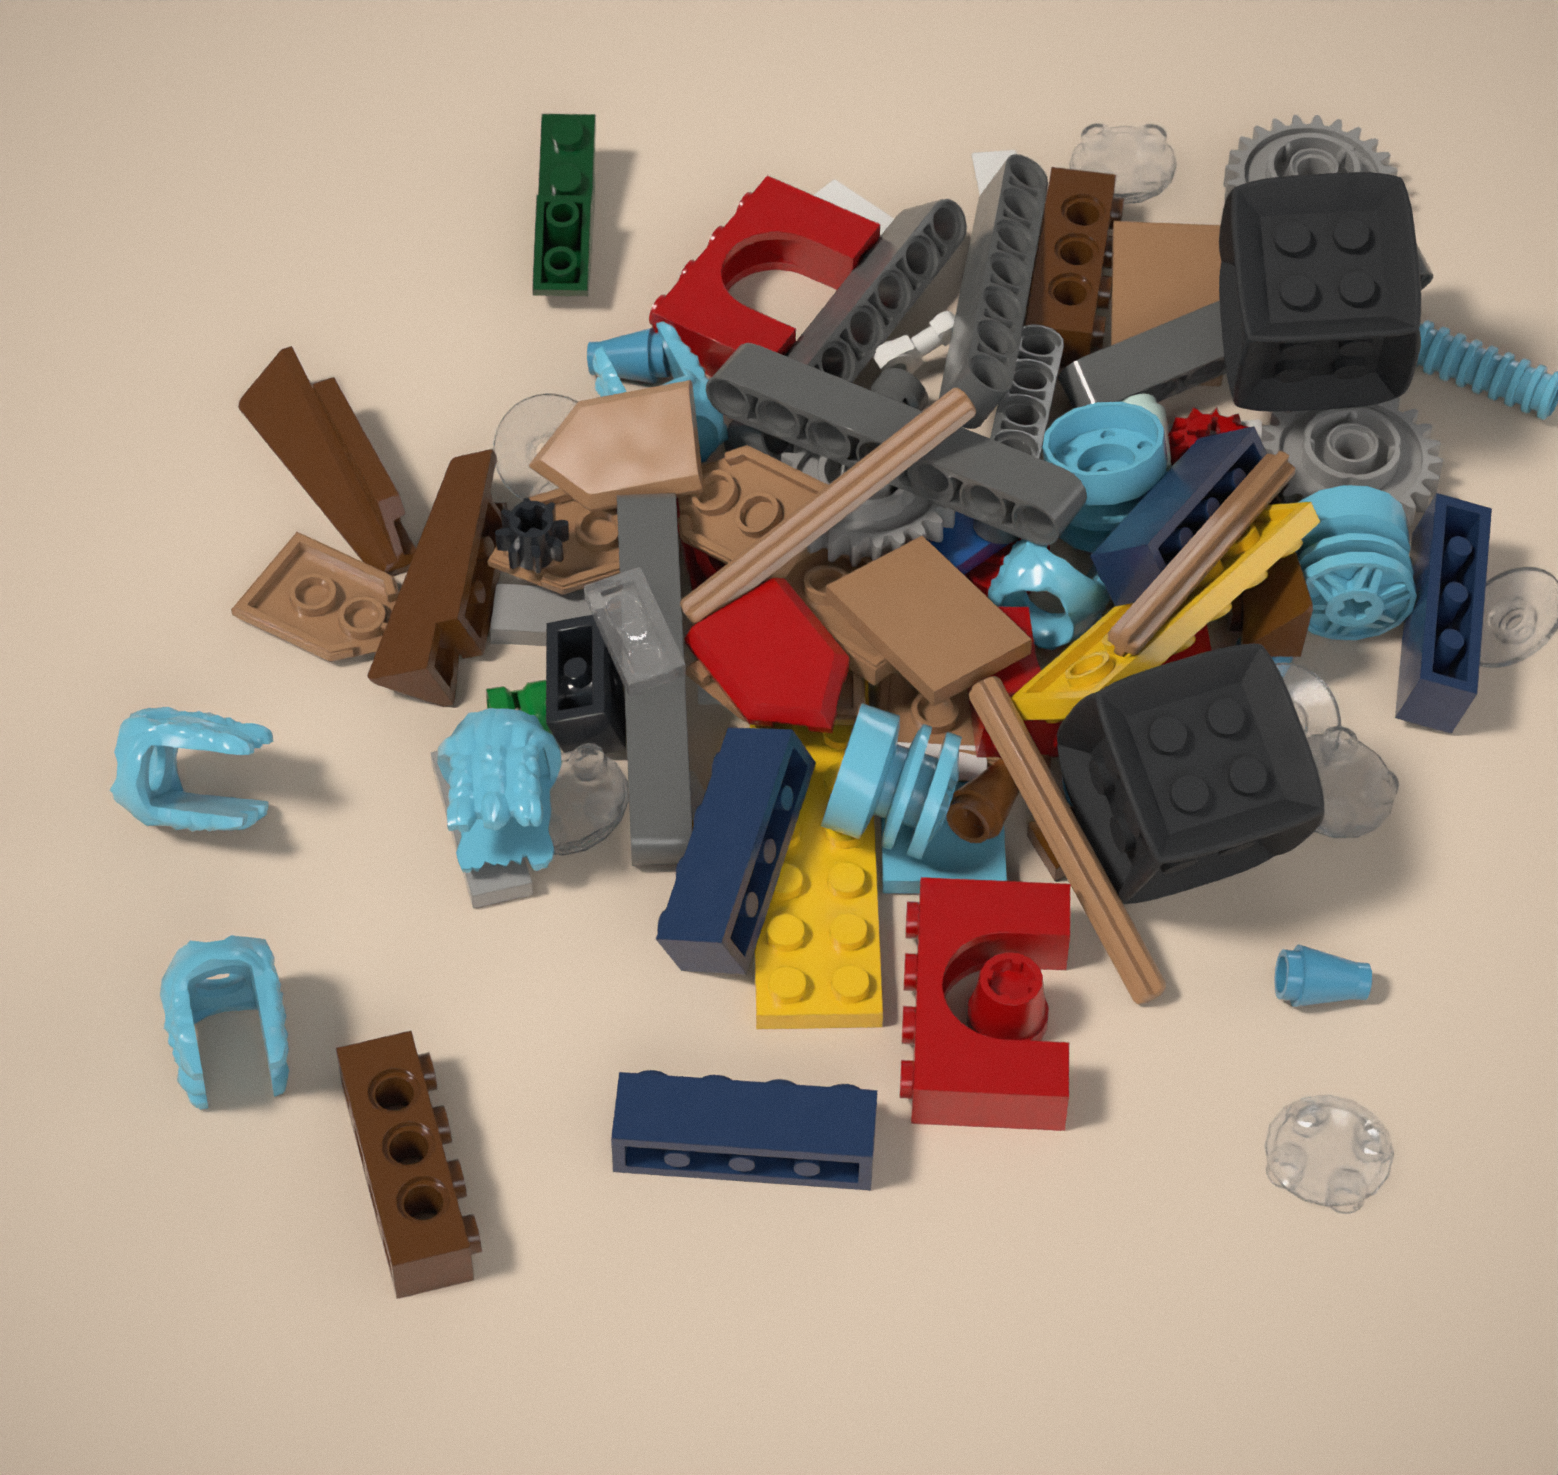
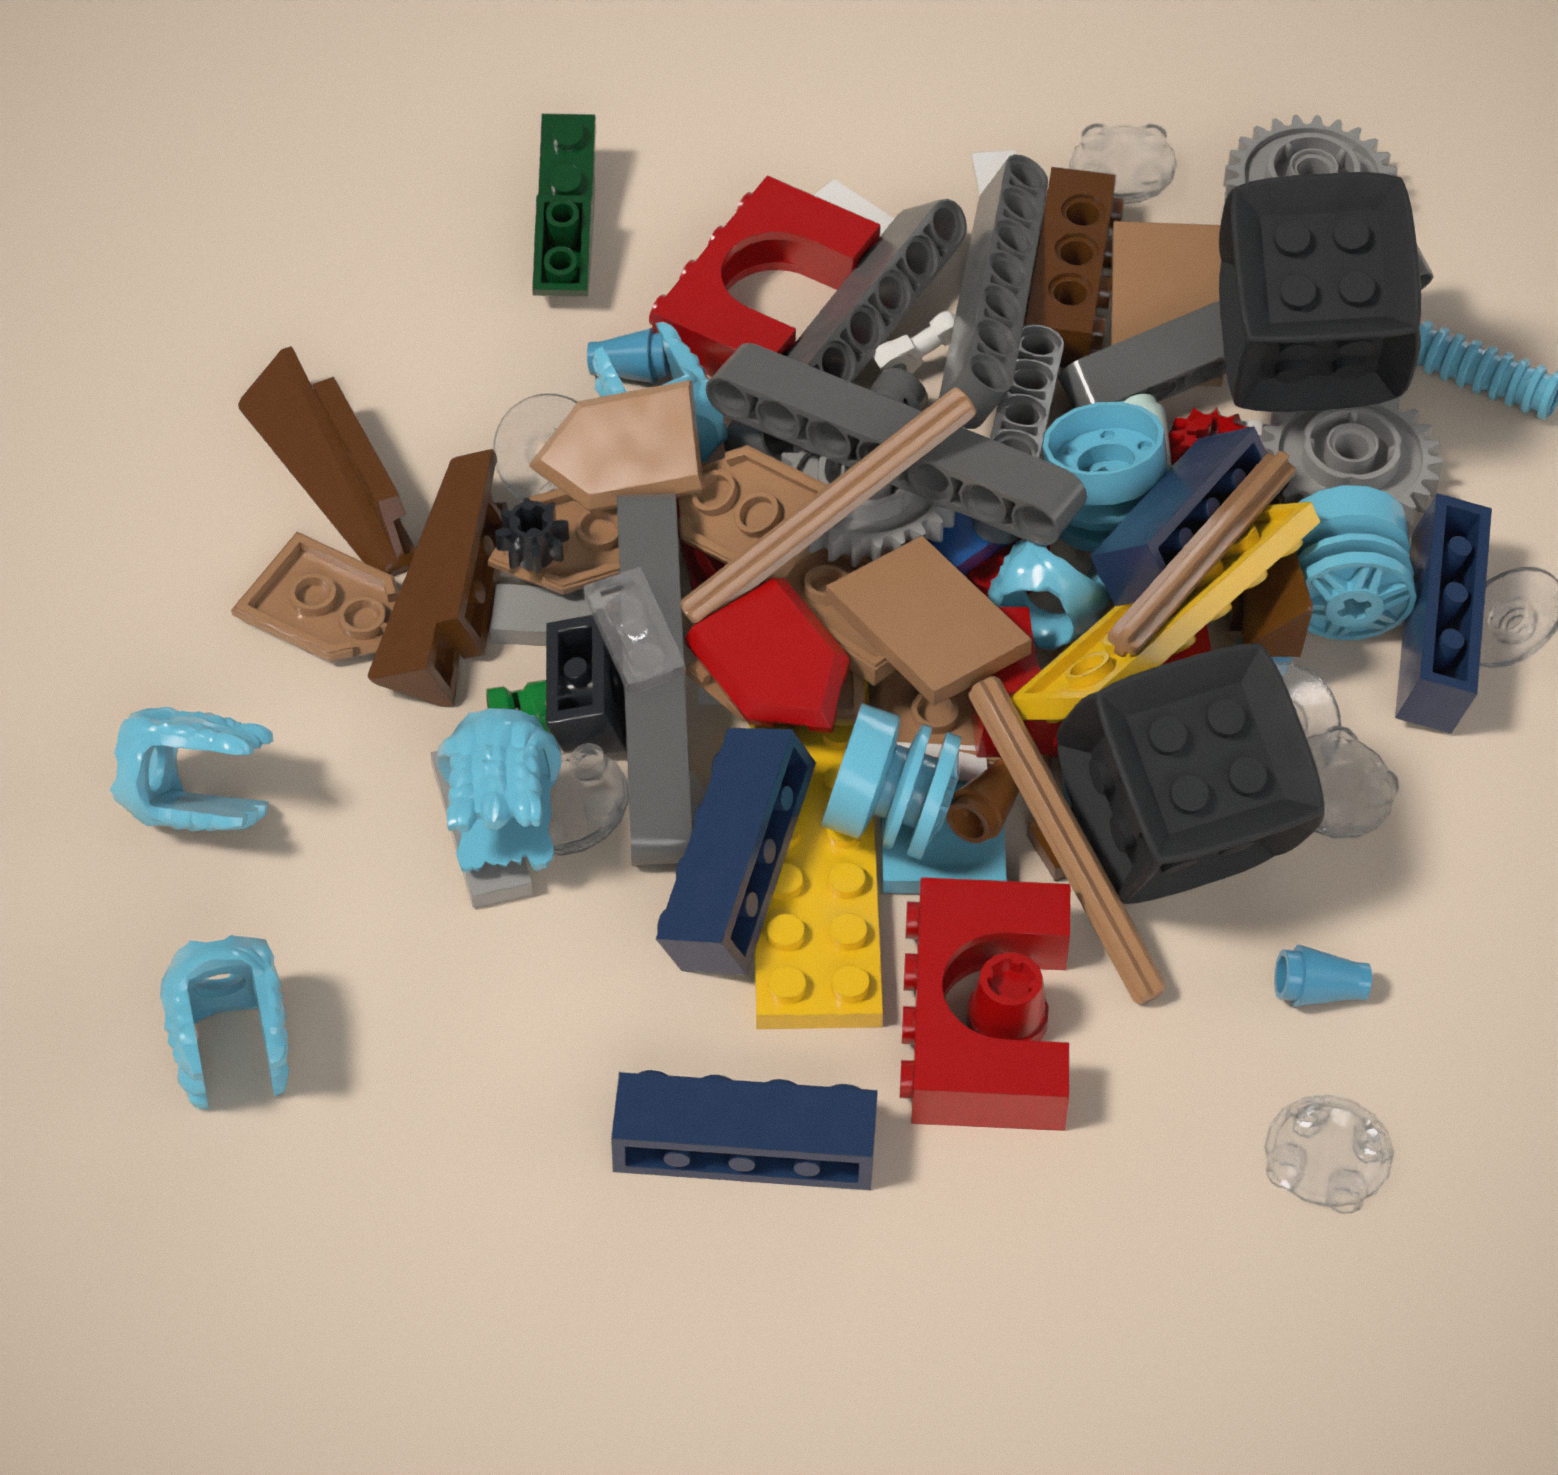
reddish brown brick [336,1030,482,1299] -> none

